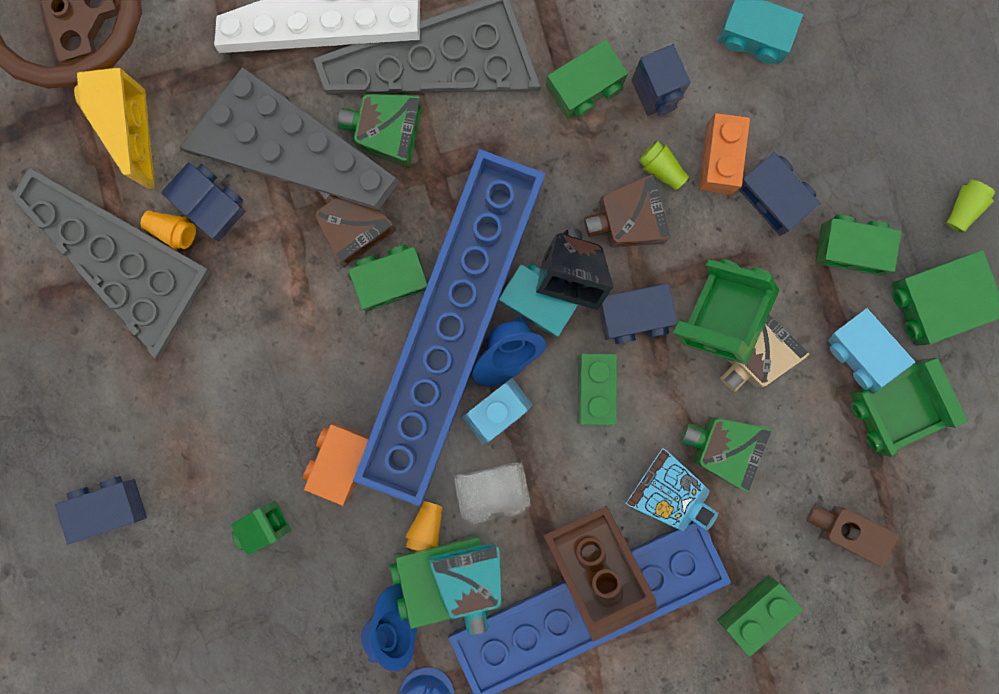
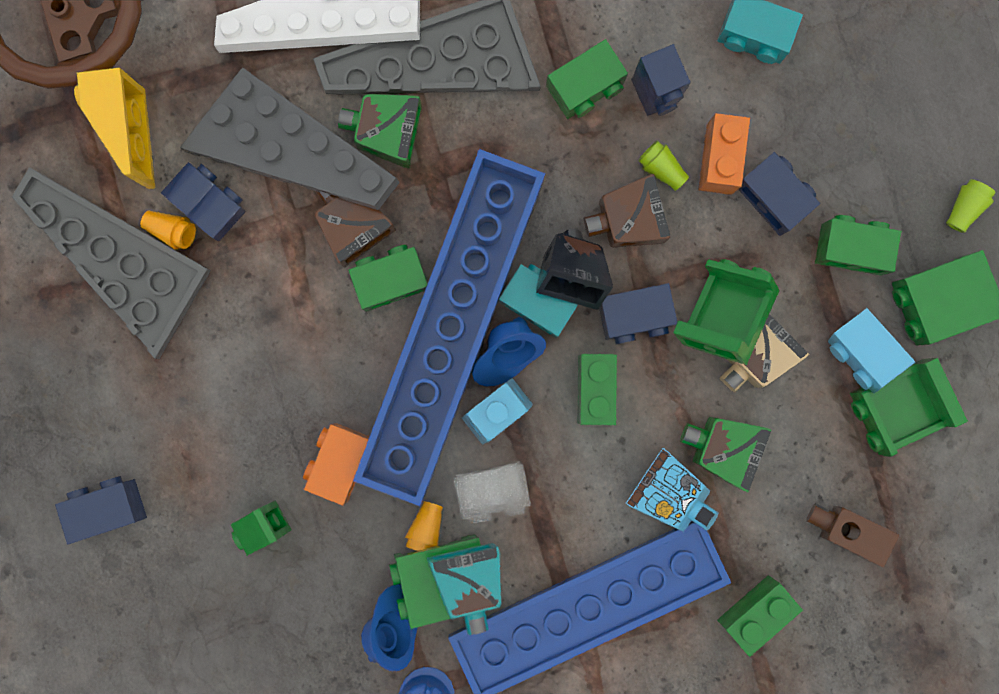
reddish brown slope [544,506,657,642] -> none

